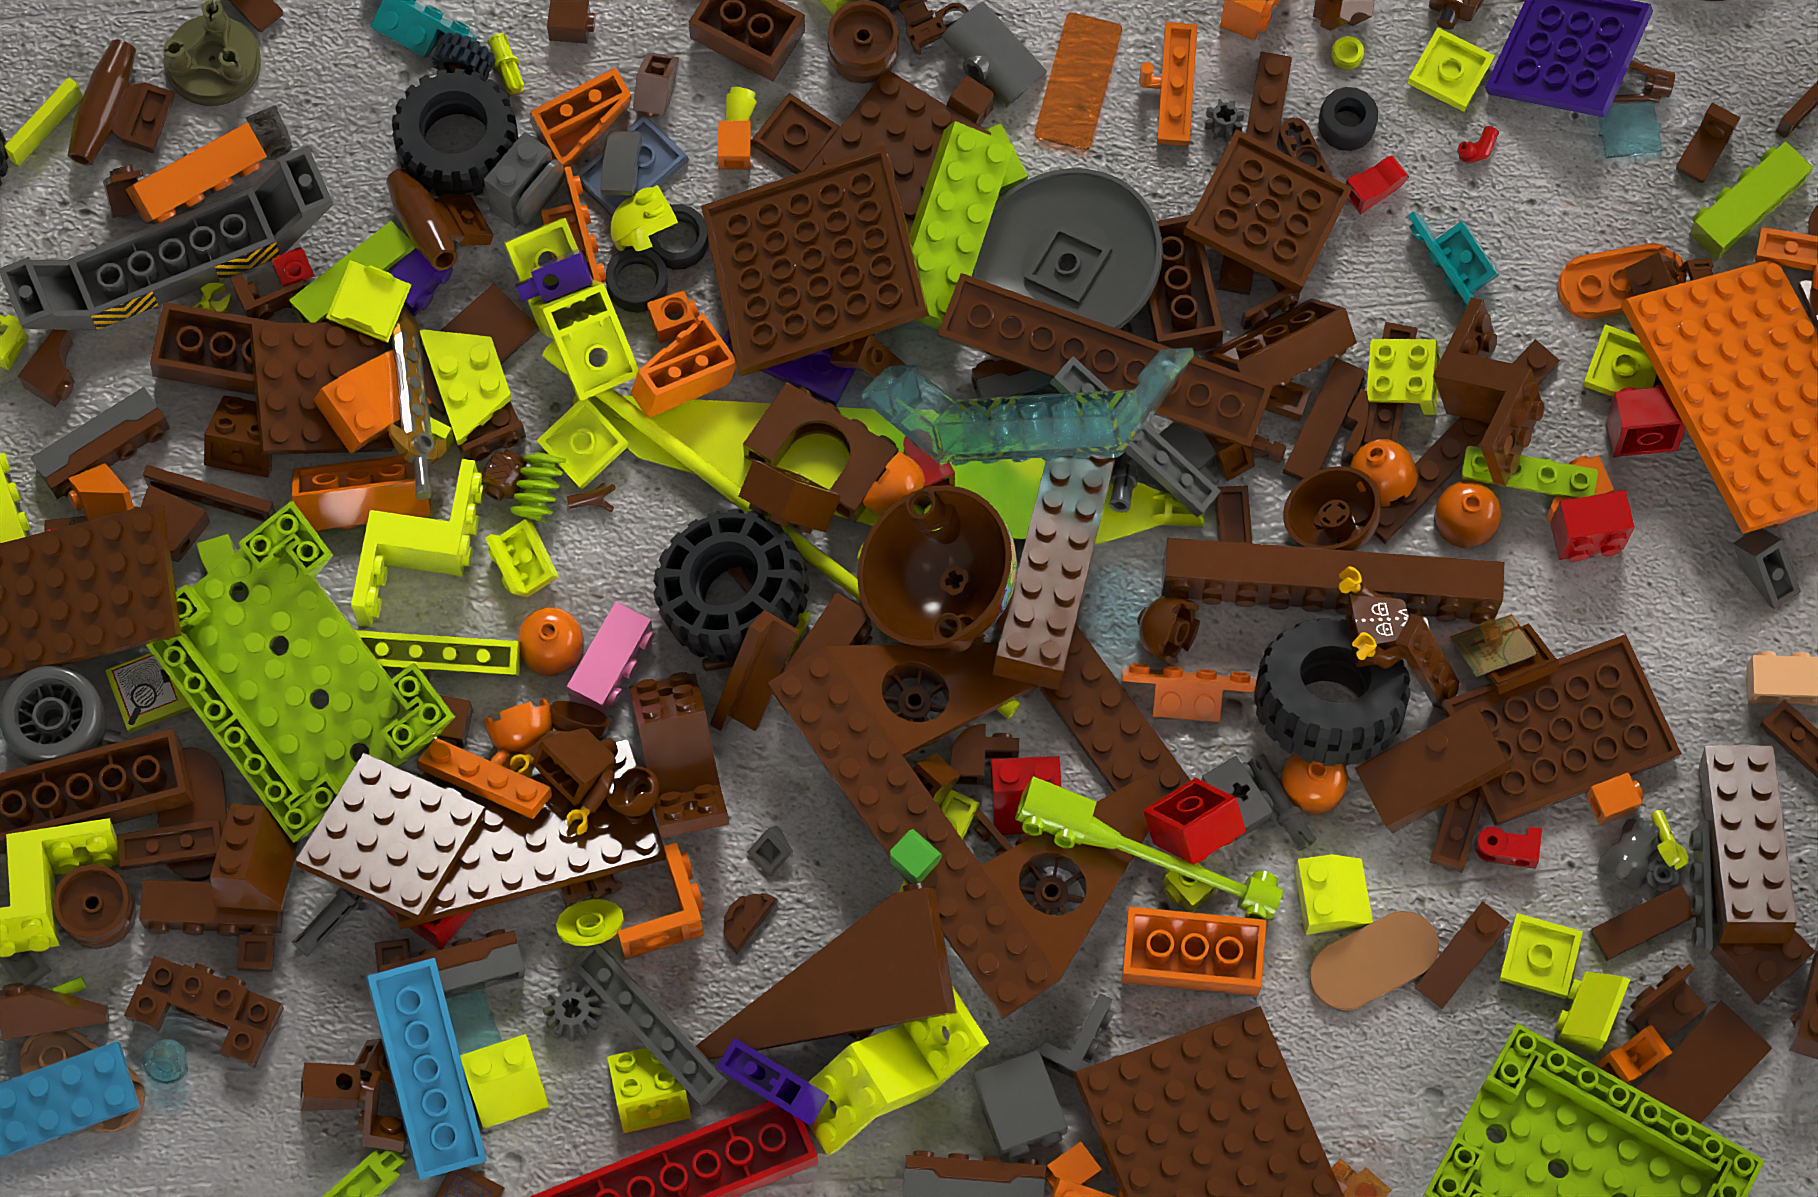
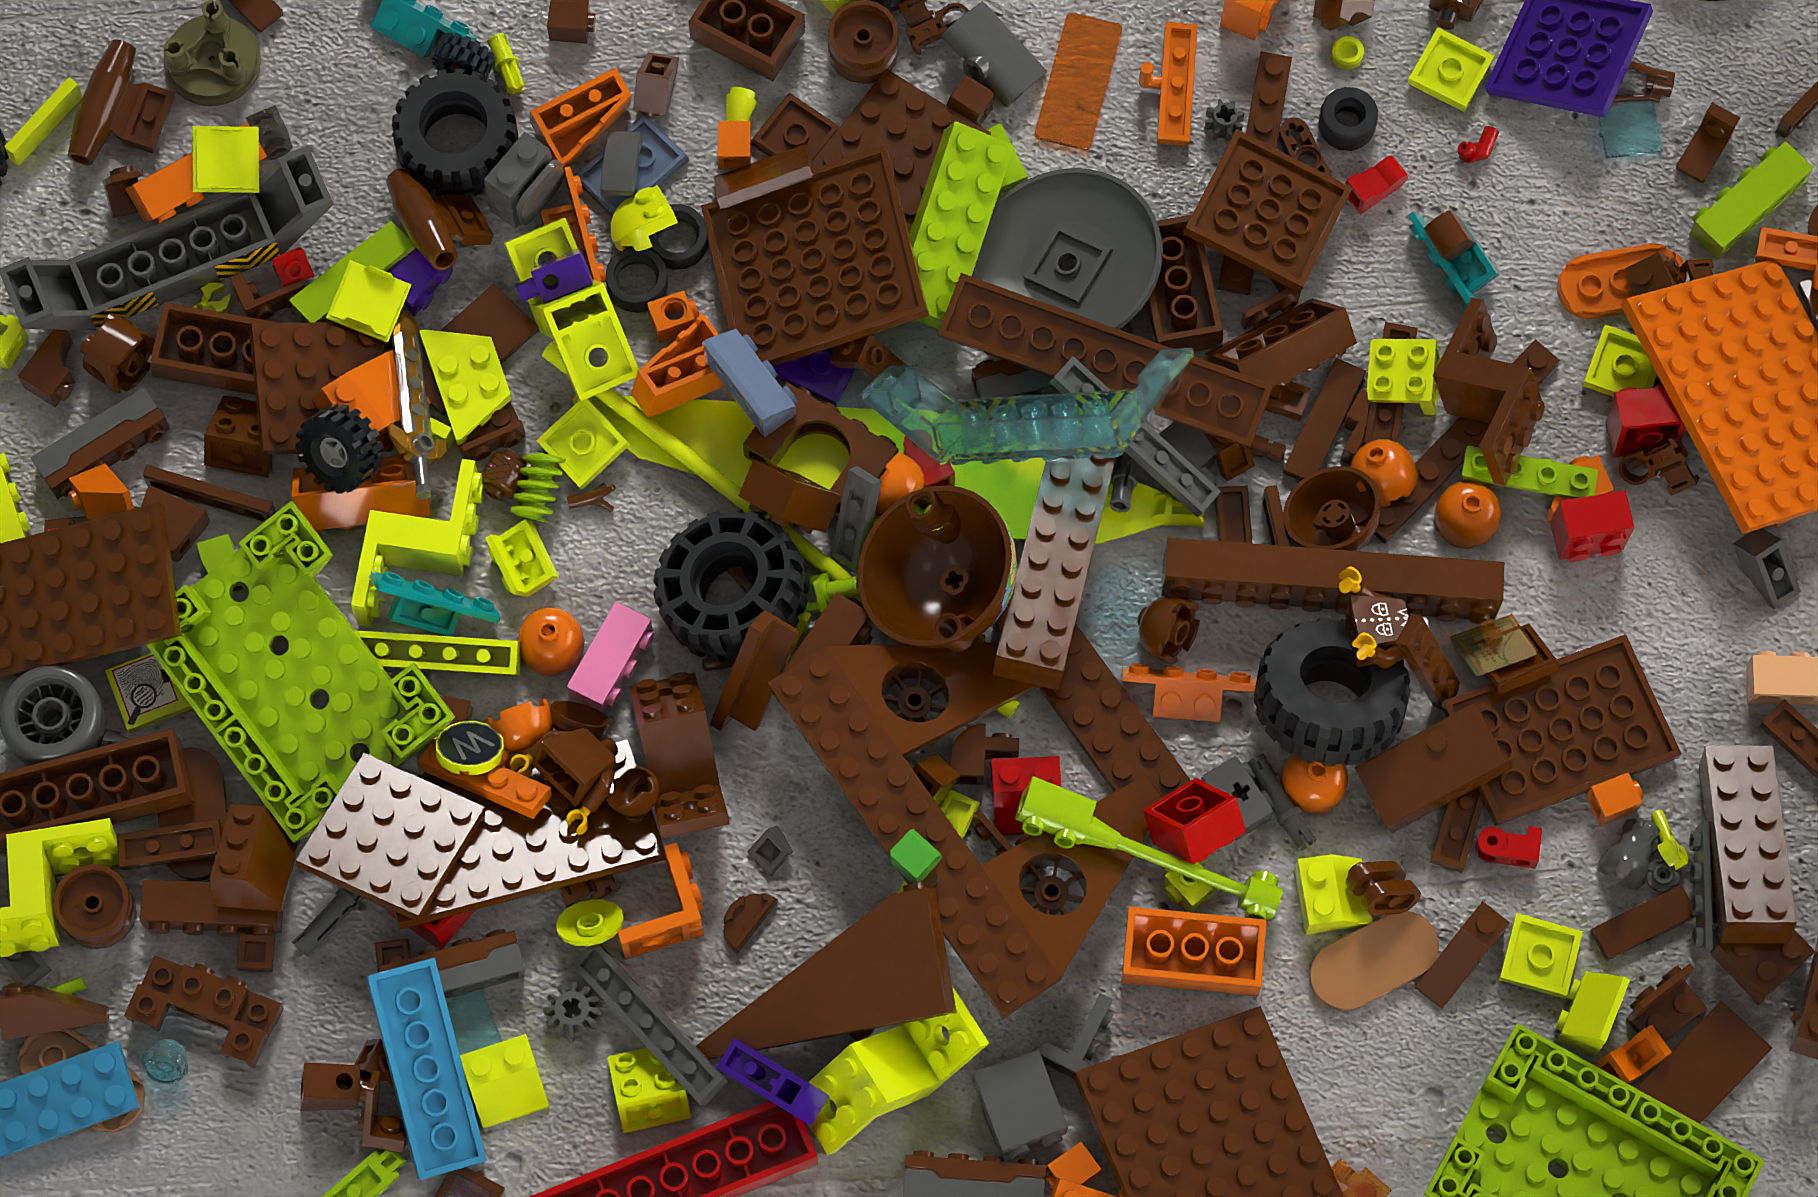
none -> reddish brown brick [80,313,155,393]
none -> neon yellow piece [192,126,259,193]
none -> black wheel [295,403,384,494]
none -> teal bracket [369,571,501,637]
none -> tile [436,721,504,775]
none -> sand blue slope [702,329,798,438]
none -> reddish brown tile [714,144,813,209]
none -> lime bracket [805,572,860,614]
none -> dark grey plate [831,466,881,571]
none -> reddish brown tile [1262,485,1290,546]
none -> reddish brown brick [1346,861,1421,915]
none -> reddish brown piece [1424,210,1476,262]
none -> reddish brown piece [1619,433,1700,496]

